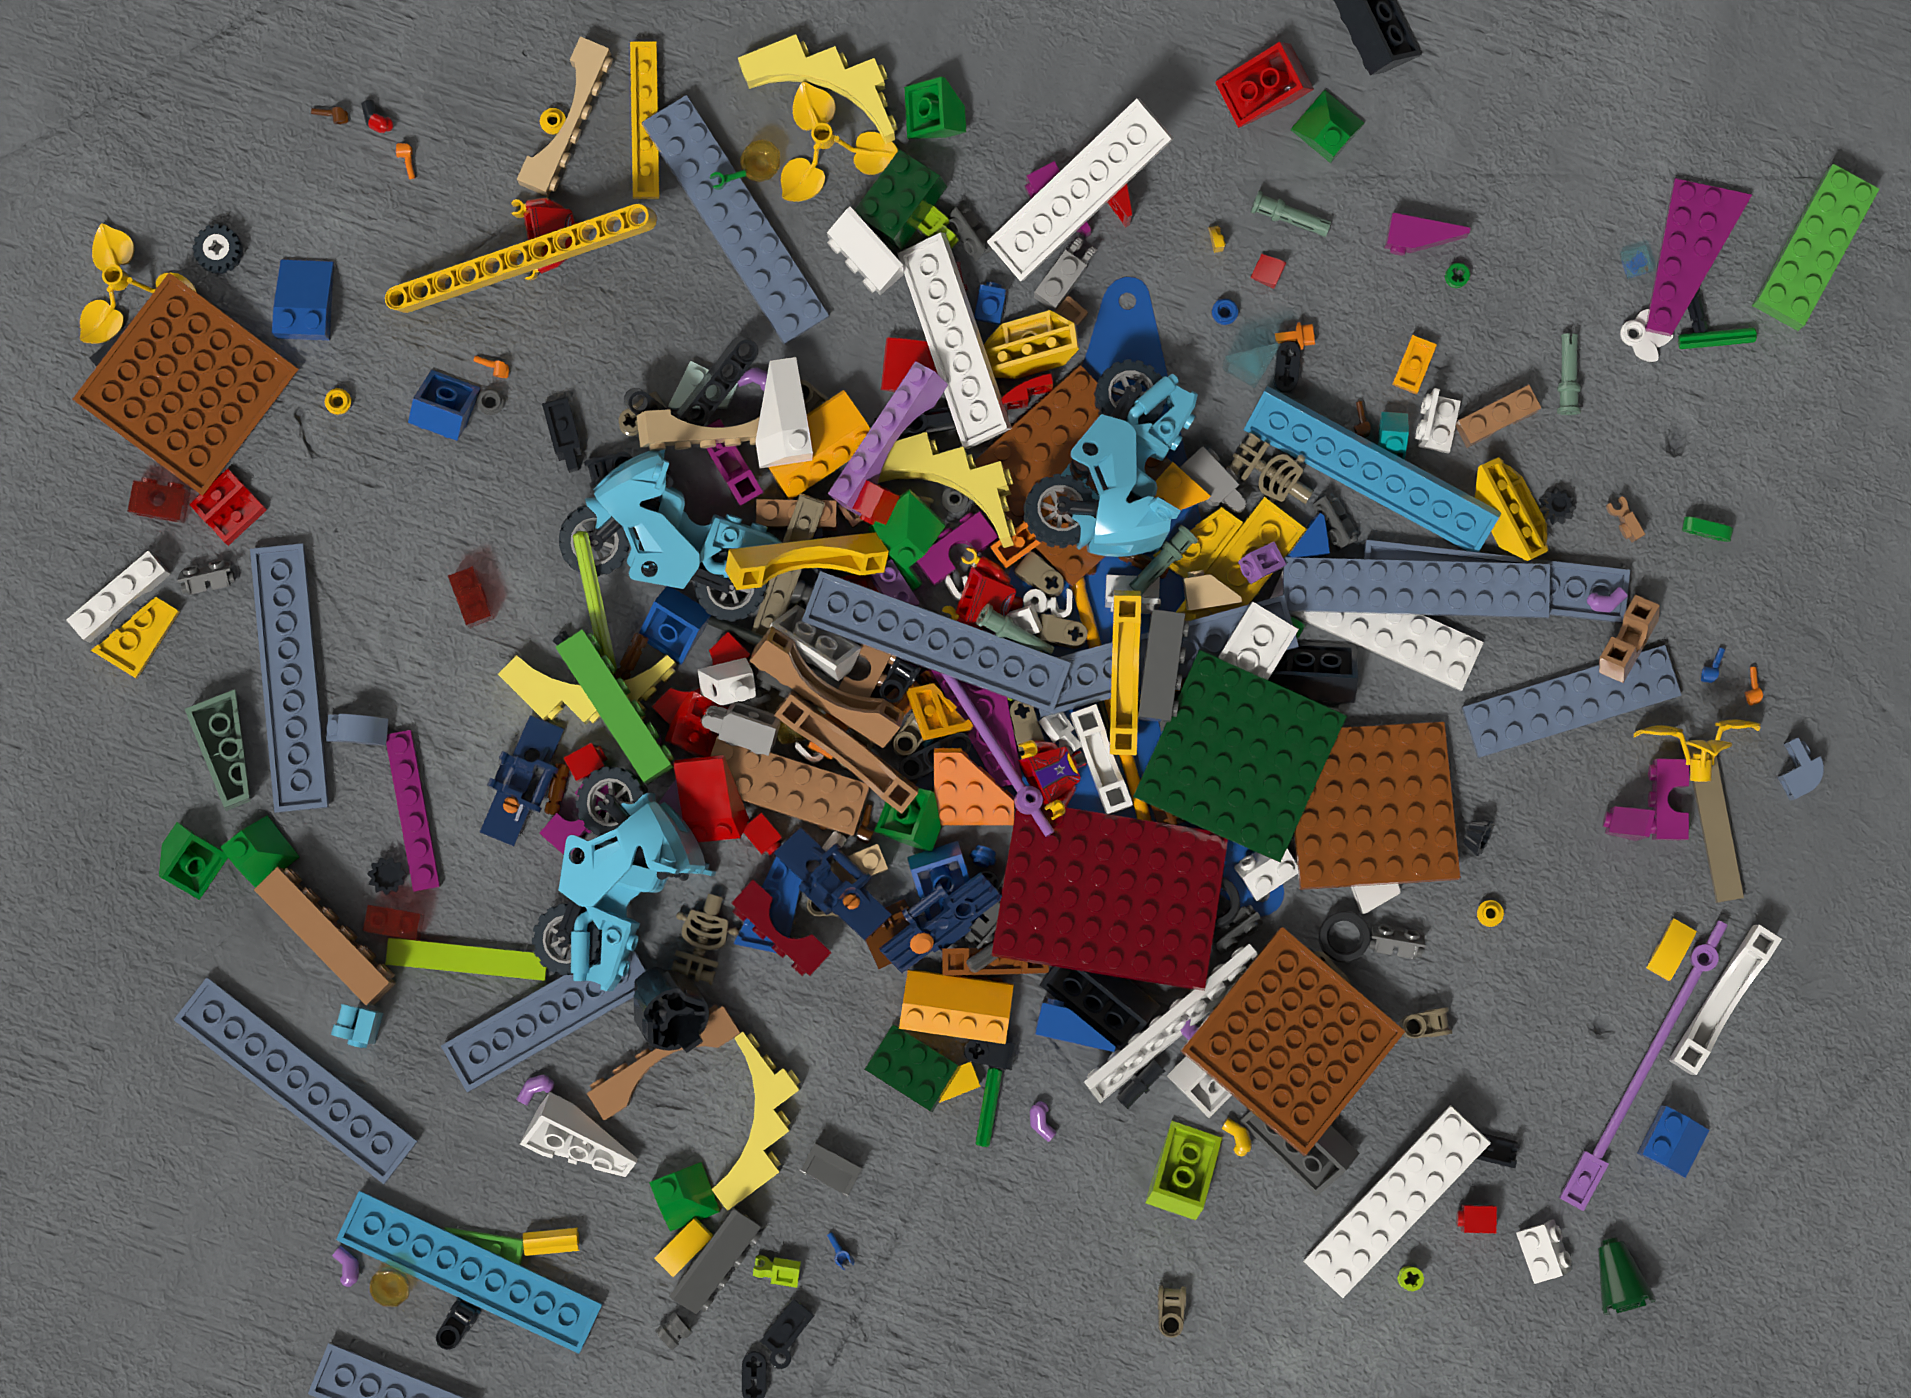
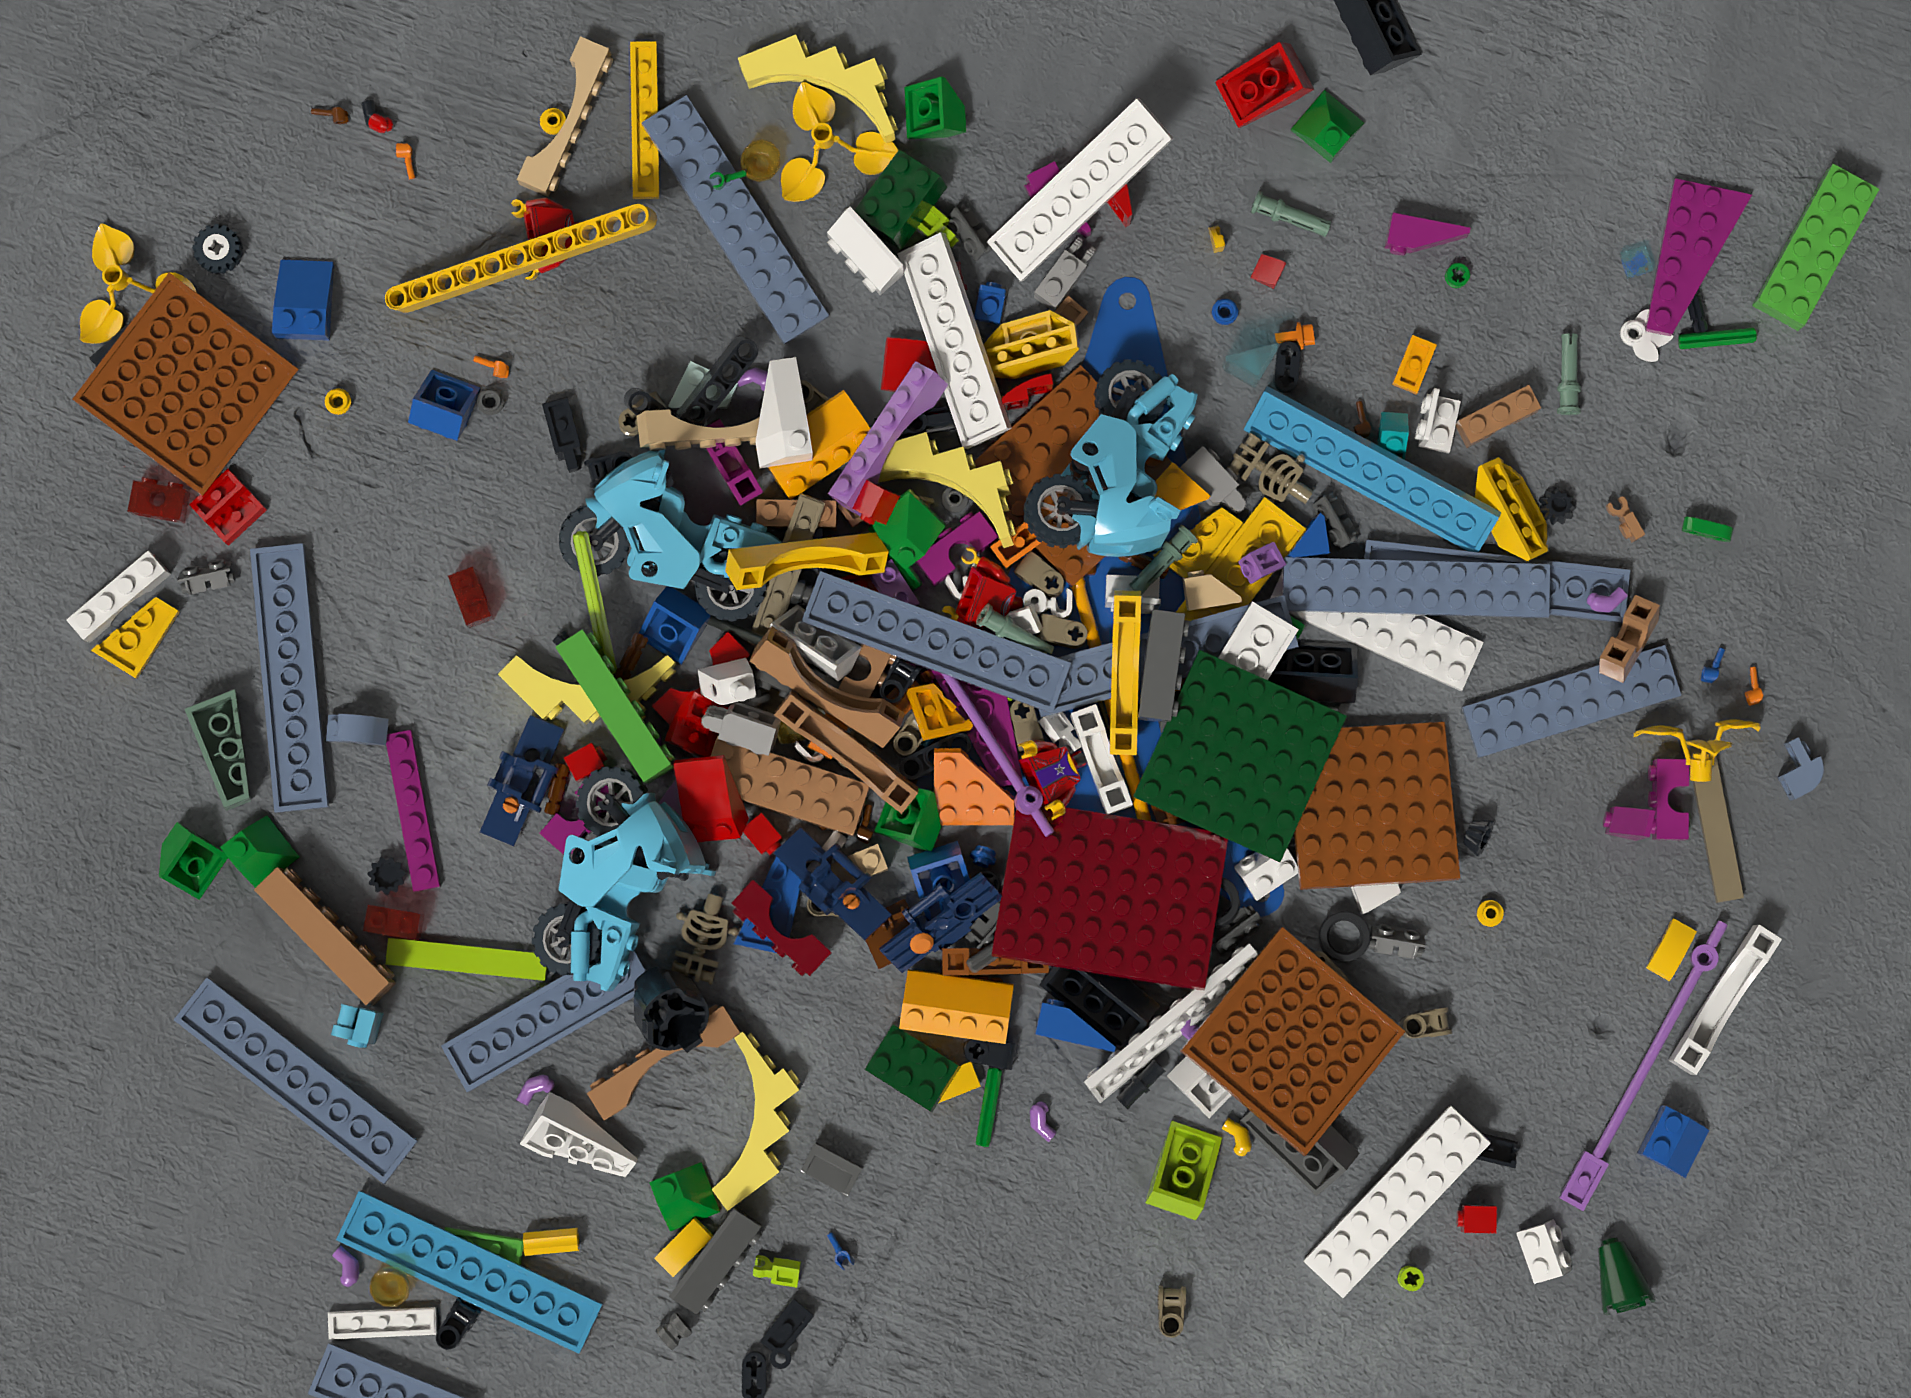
none -> white tile [328,1307,437,1339]

